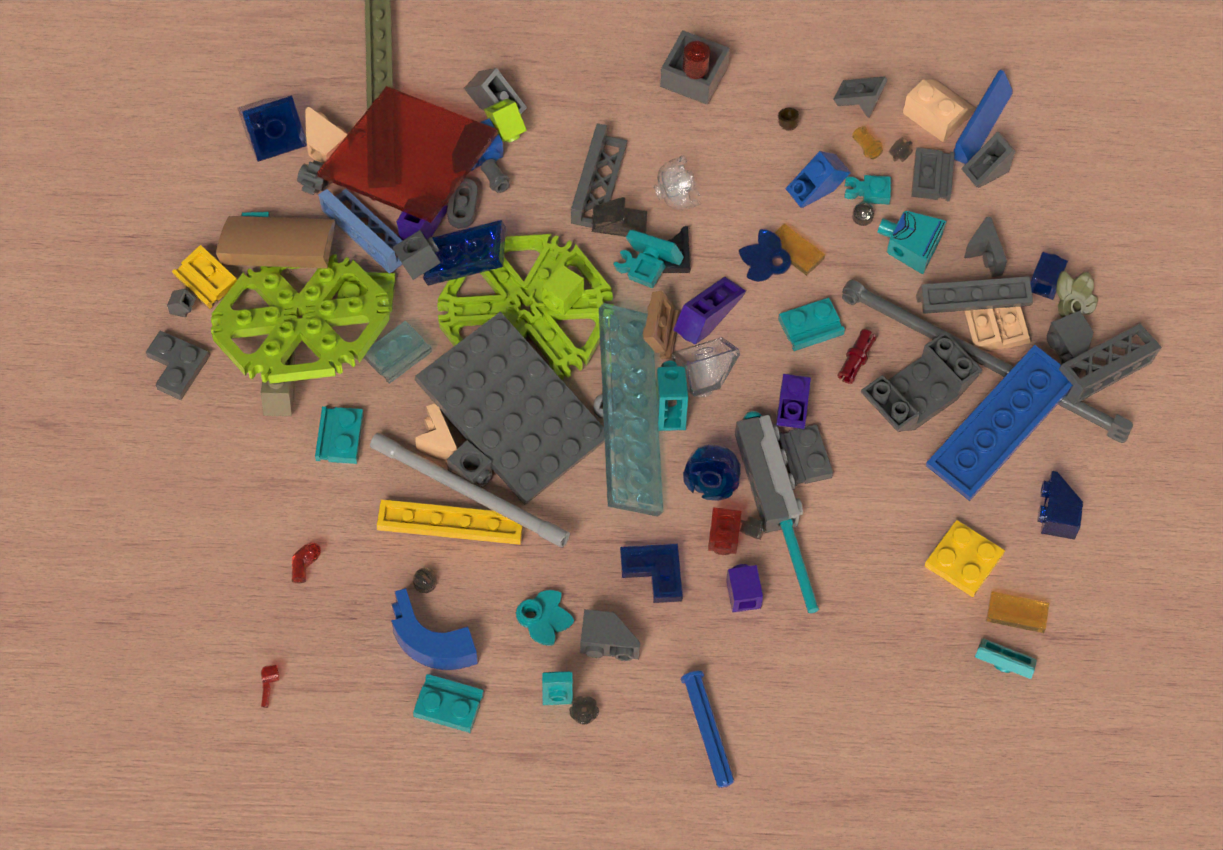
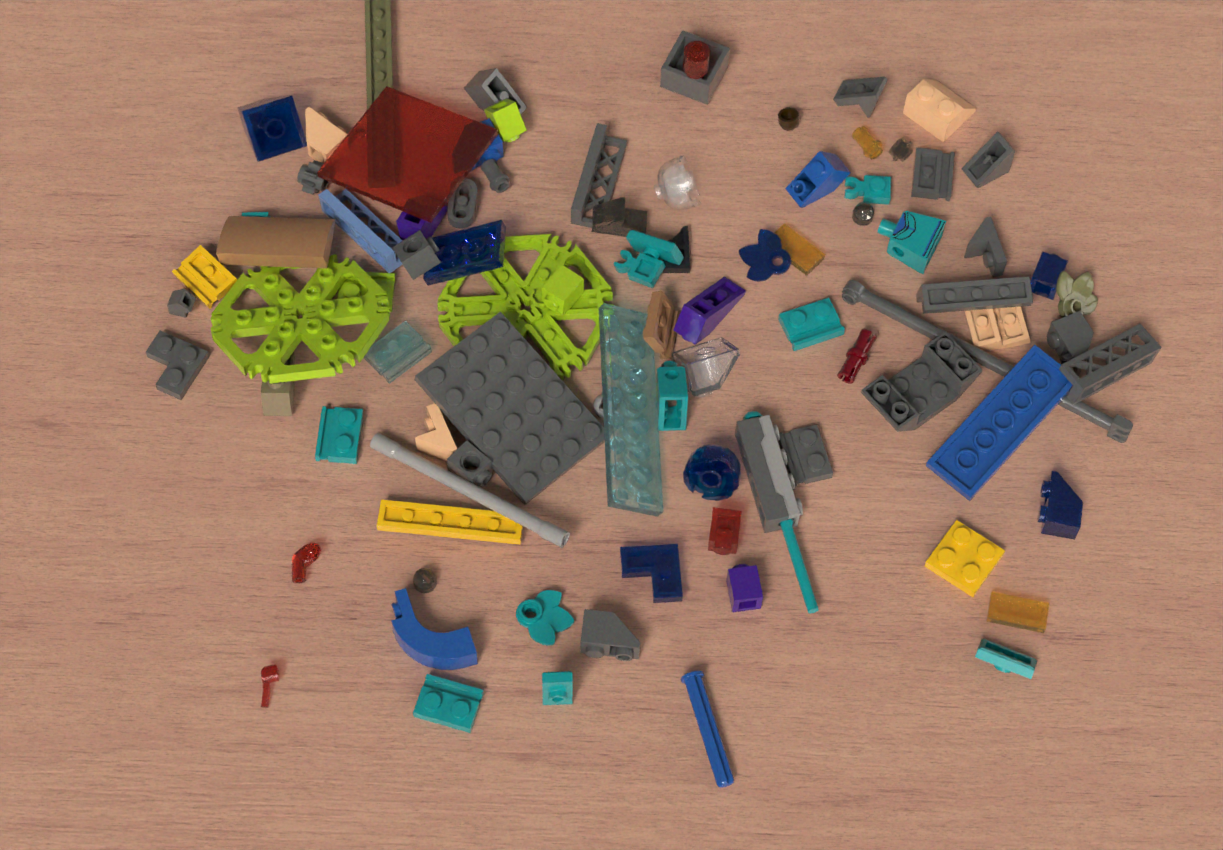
clear smoke plate [569,696,599,725] -> none
clear smoke plate [740,516,767,540] -> none
dark purple slope [776,374,811,429] -> none
blue slope [954,69,1013,164] -> none

